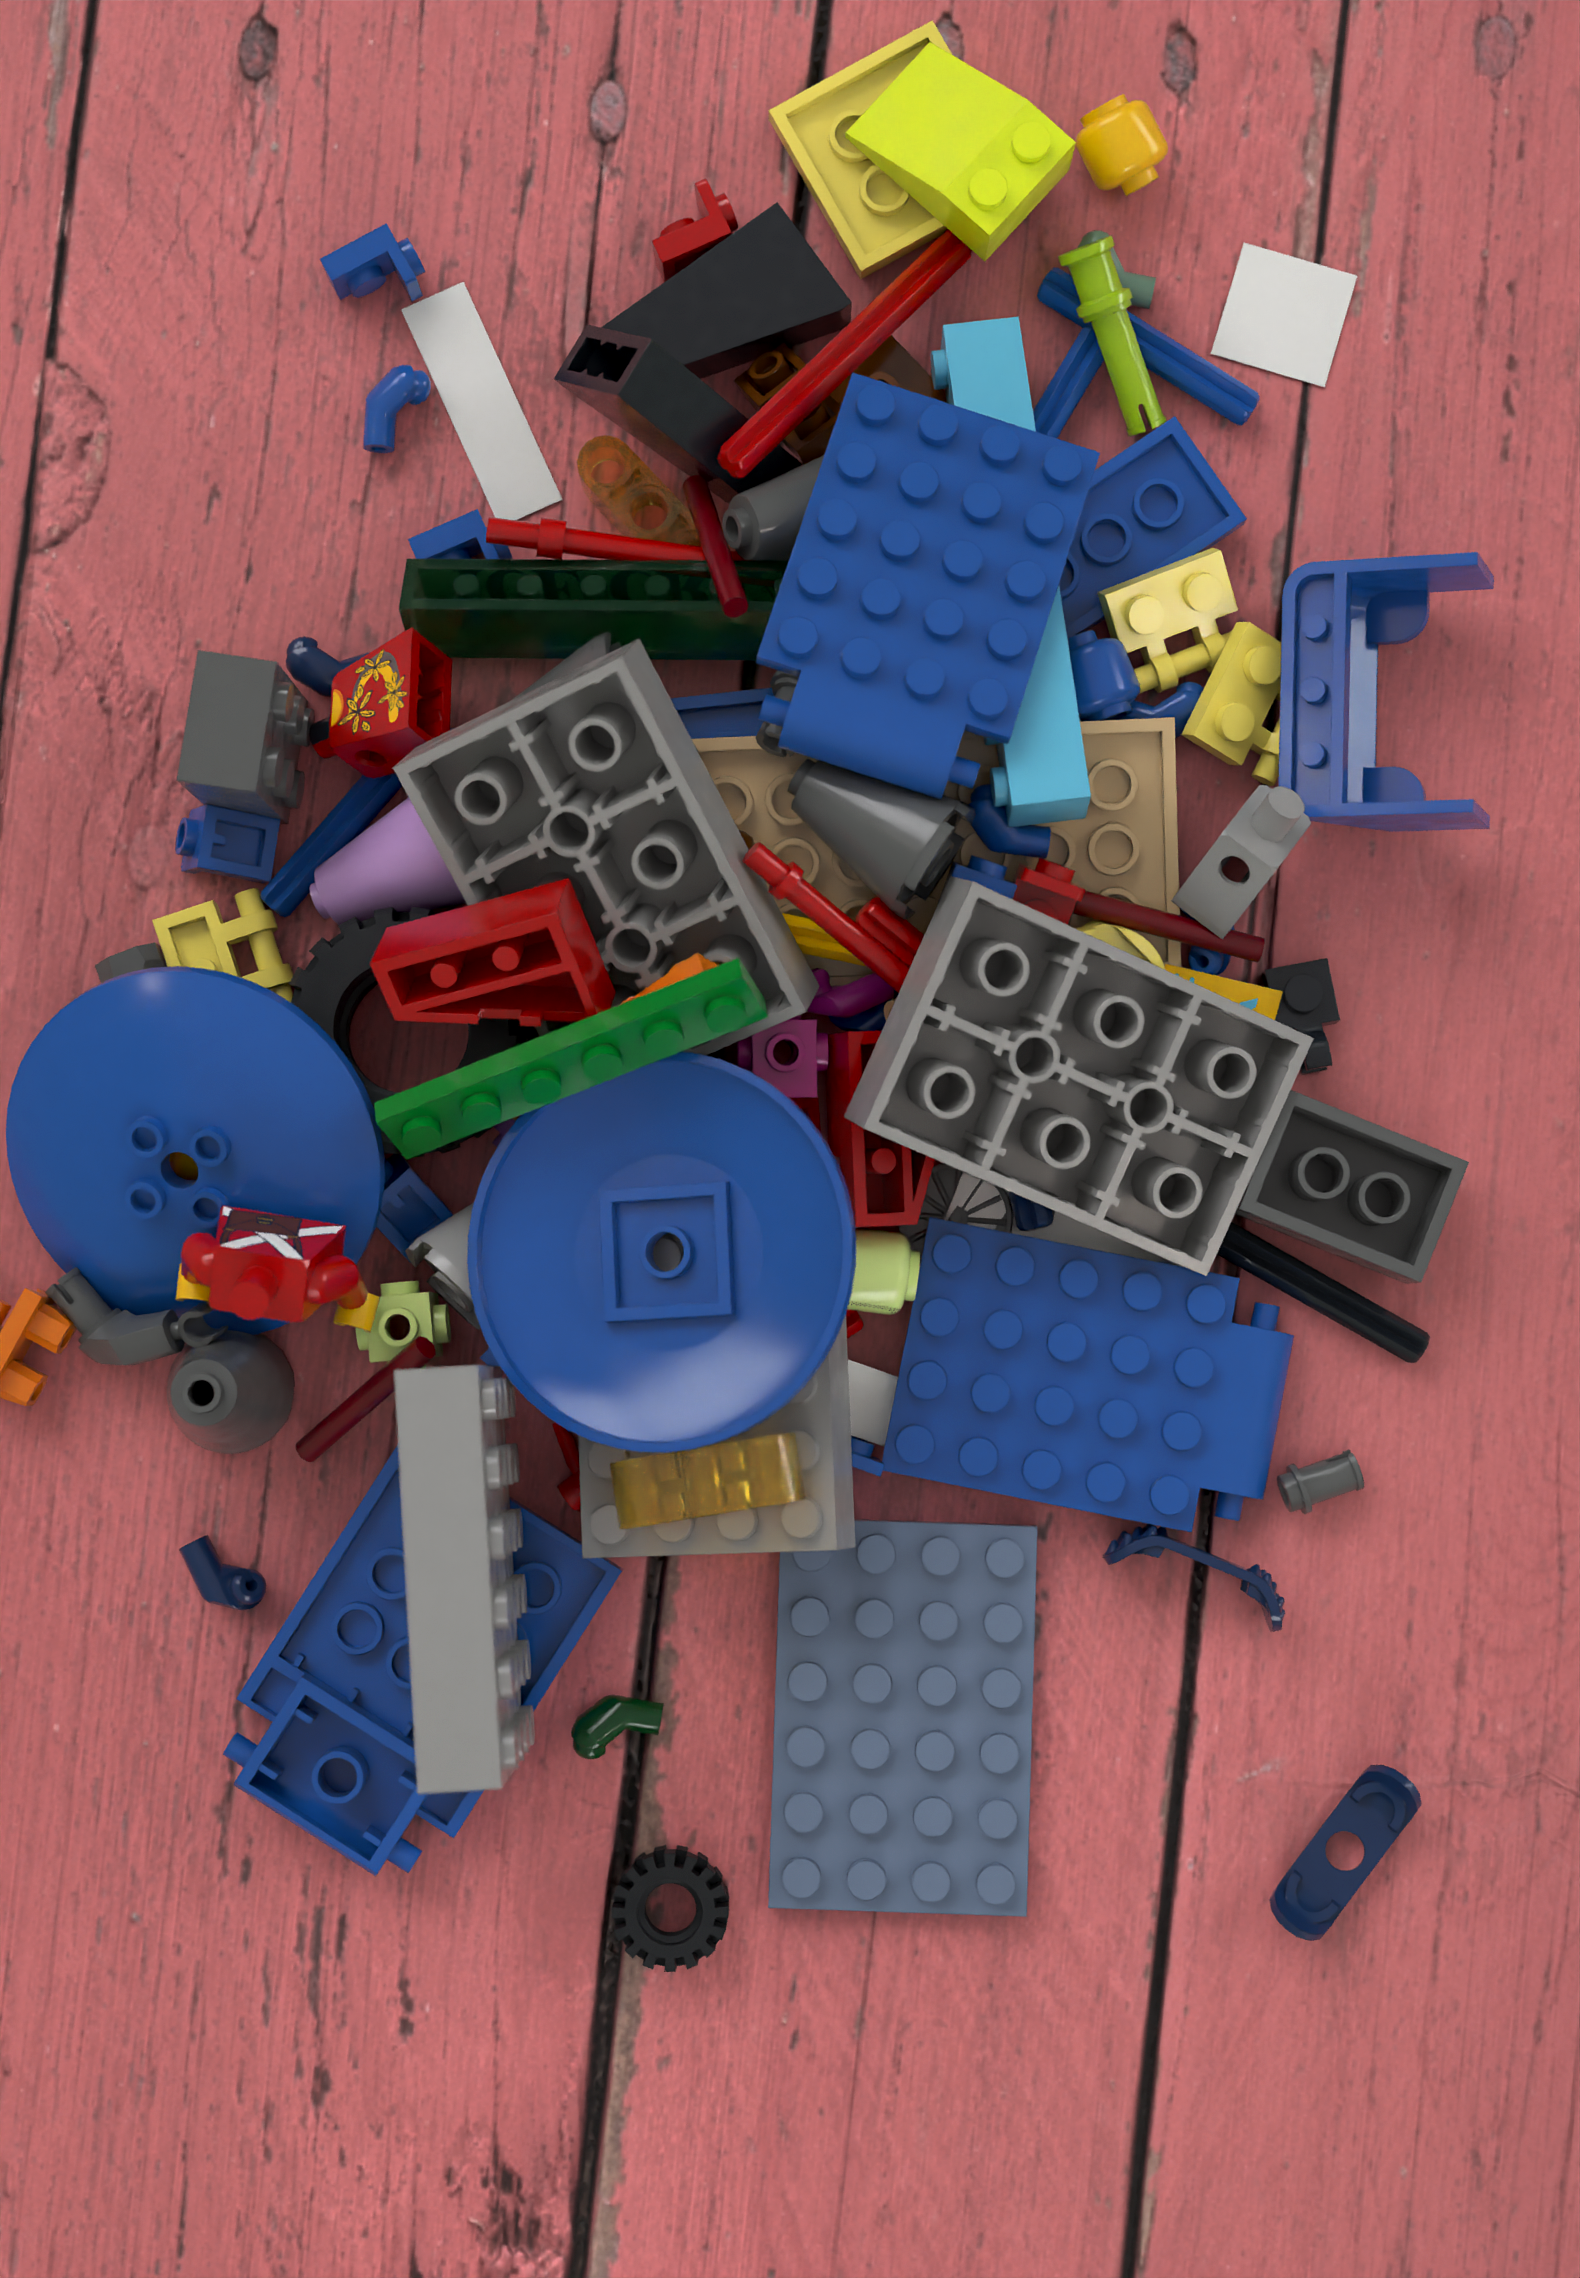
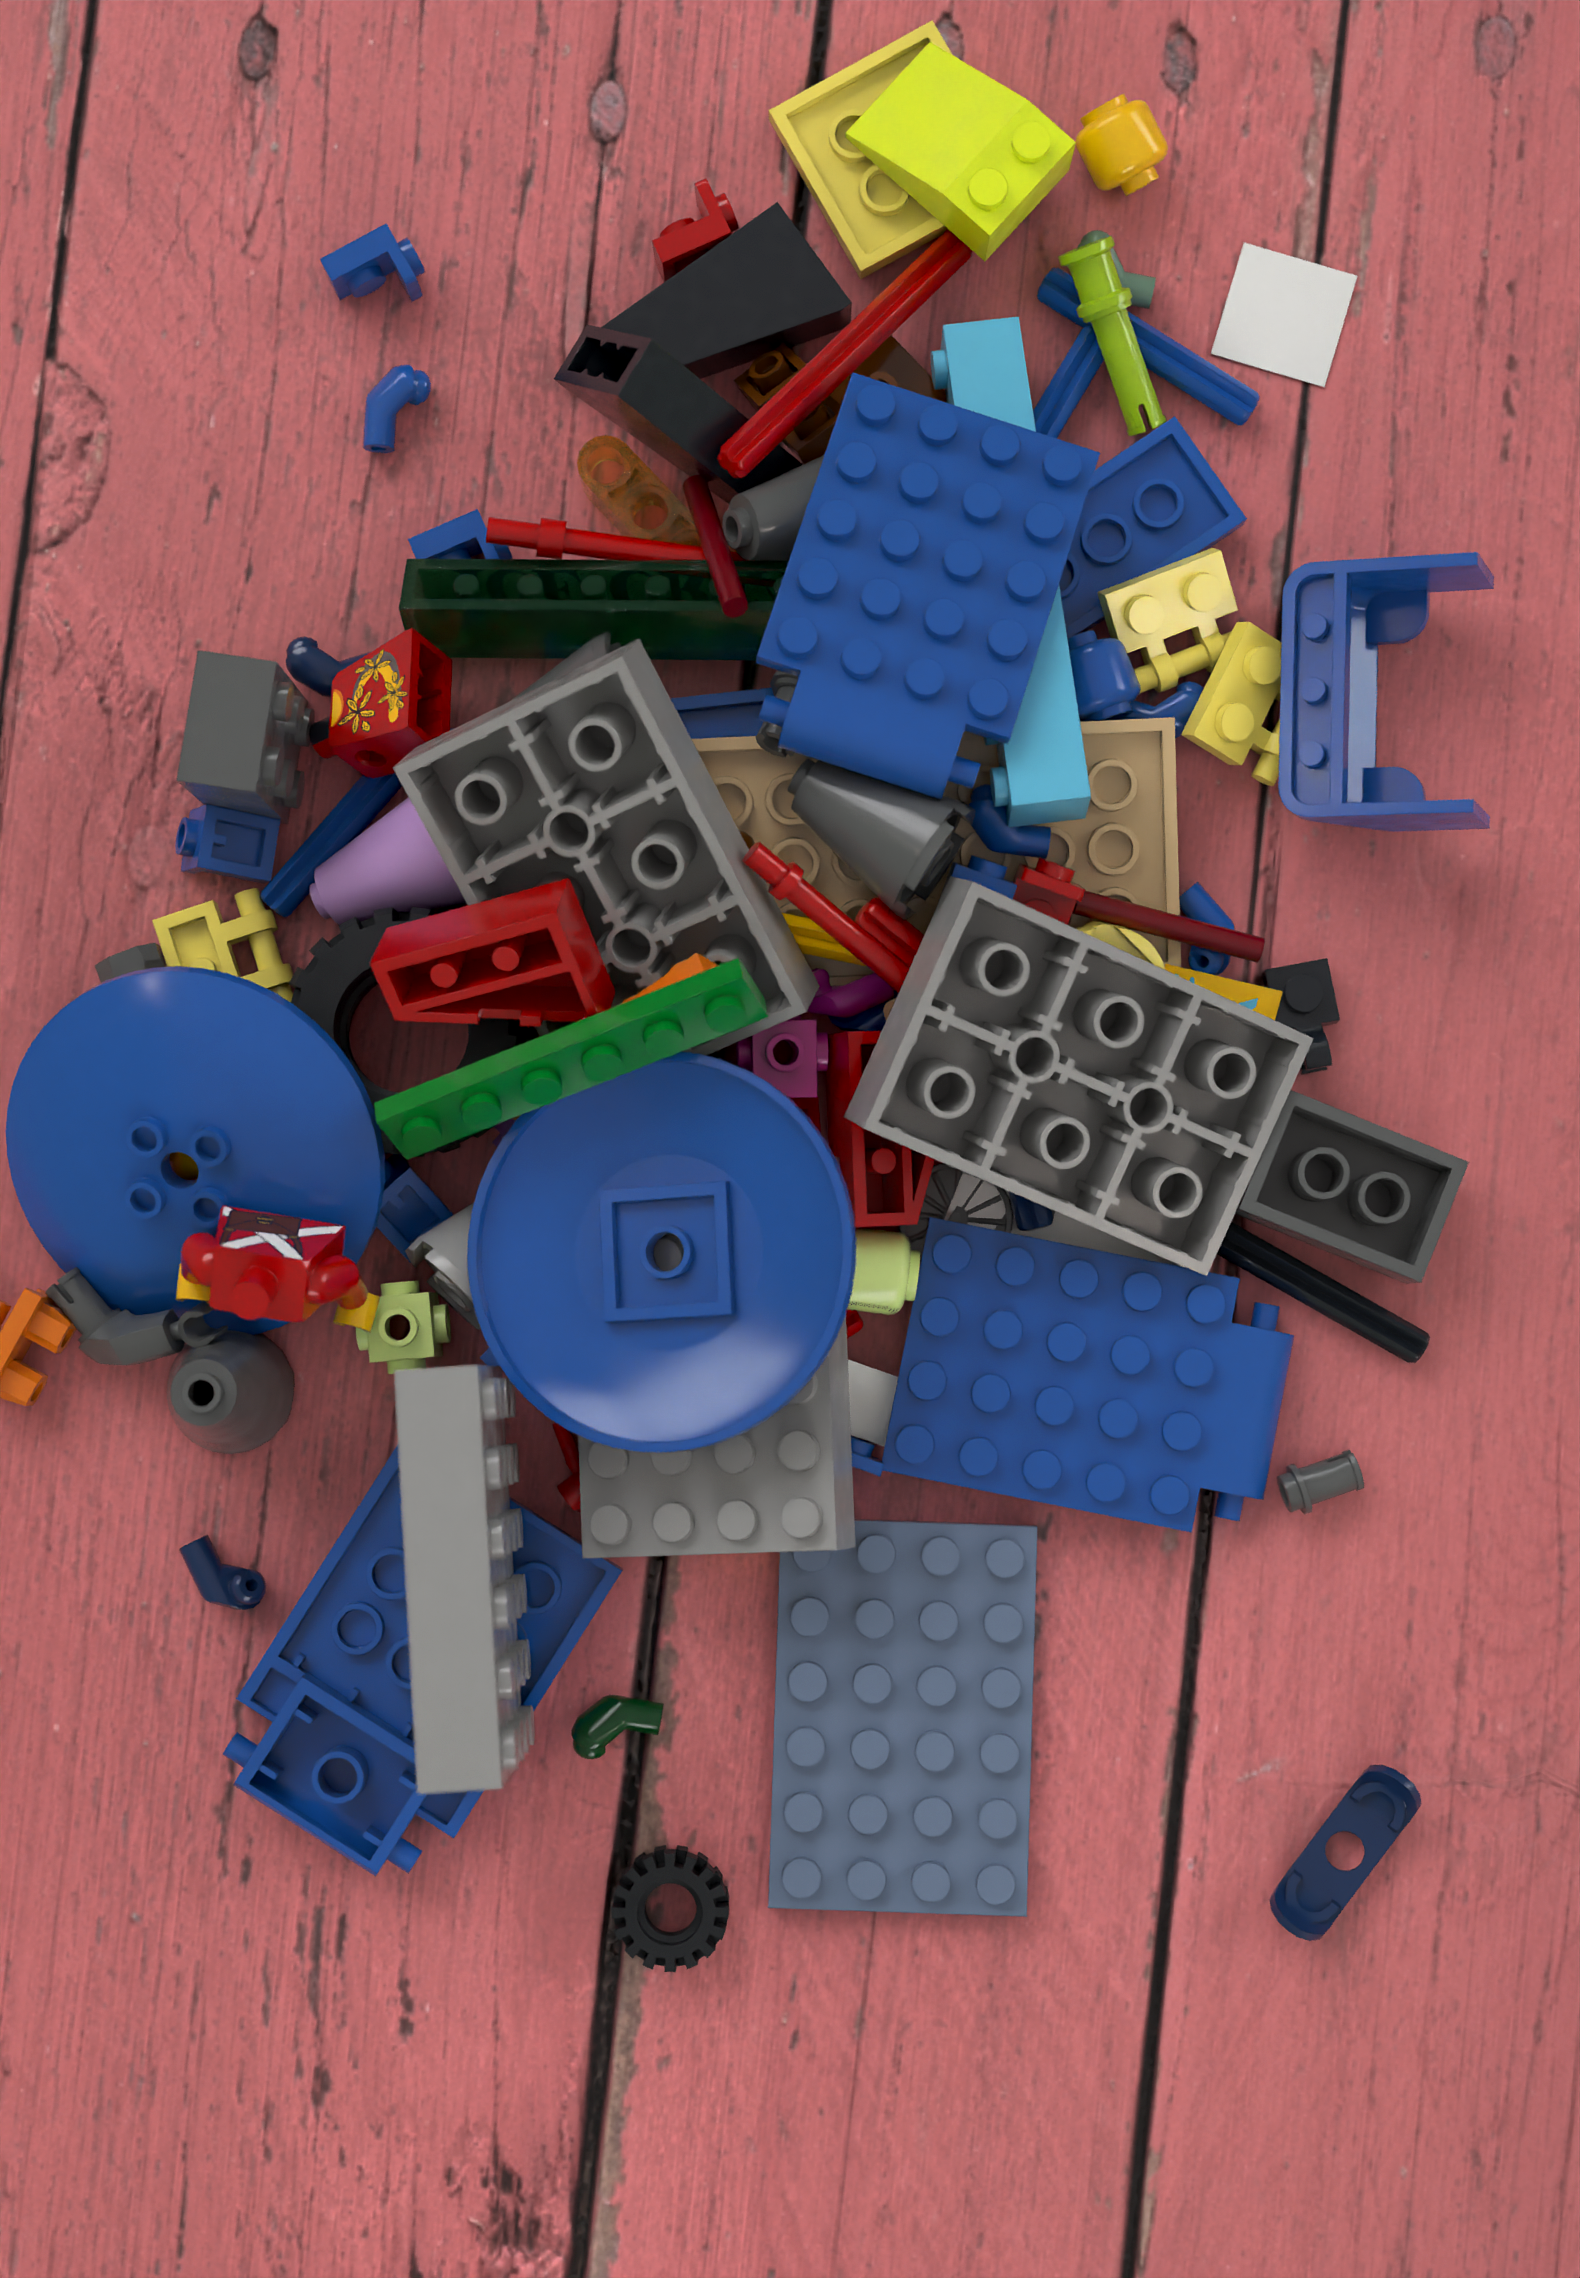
dark red bar [296,1336,436,1462] -> none
white sticker [401,282,563,520] -> none
clear yellow beam [609,1433,806,1530] -> none
dark blue piece [1103,1524,1285,1632] -> none
light grey torso [1171,785,1311,940] -> none

